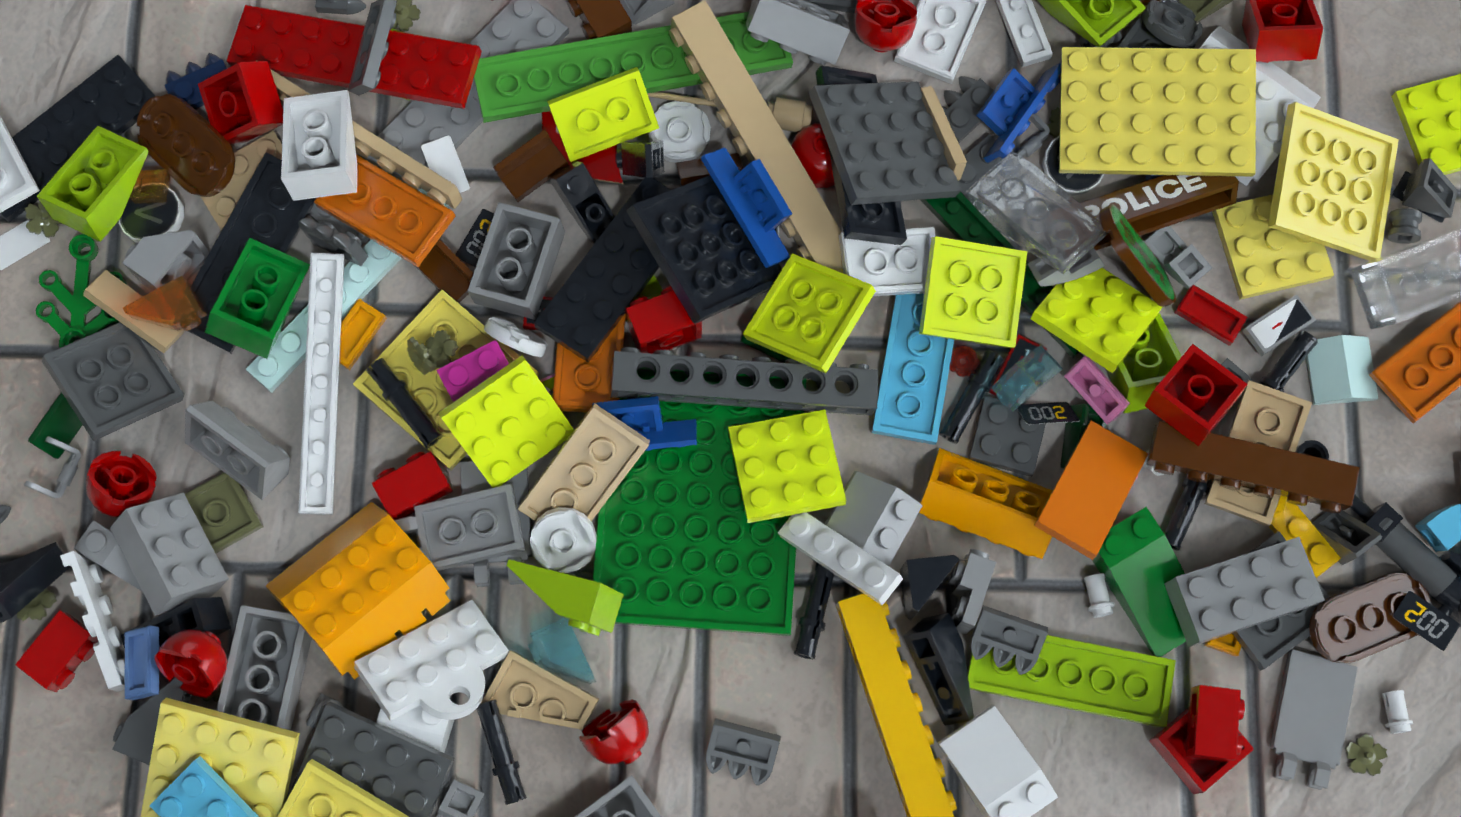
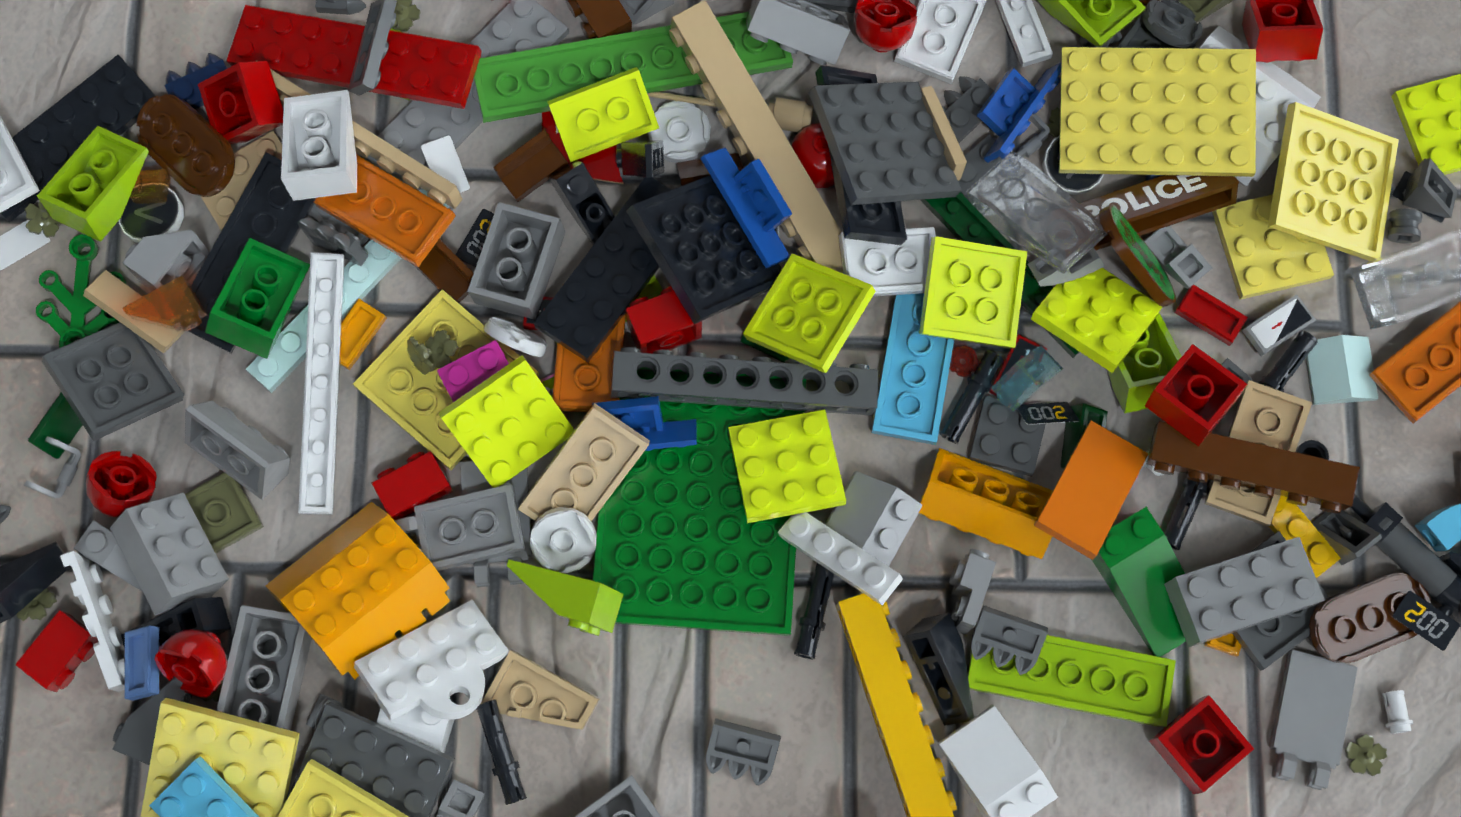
black pin [366,358,443,448] -> none
clear light blue slope [528,618,596,684] -> none
red cylinder [579,699,649,765] -> none
black slope [899,555,959,621] -> none
bright pink slope [1064,356,1130,425] -> none
white pin [1084,573,1115,618] -> none
red brick [1186,685,1245,762] -> none

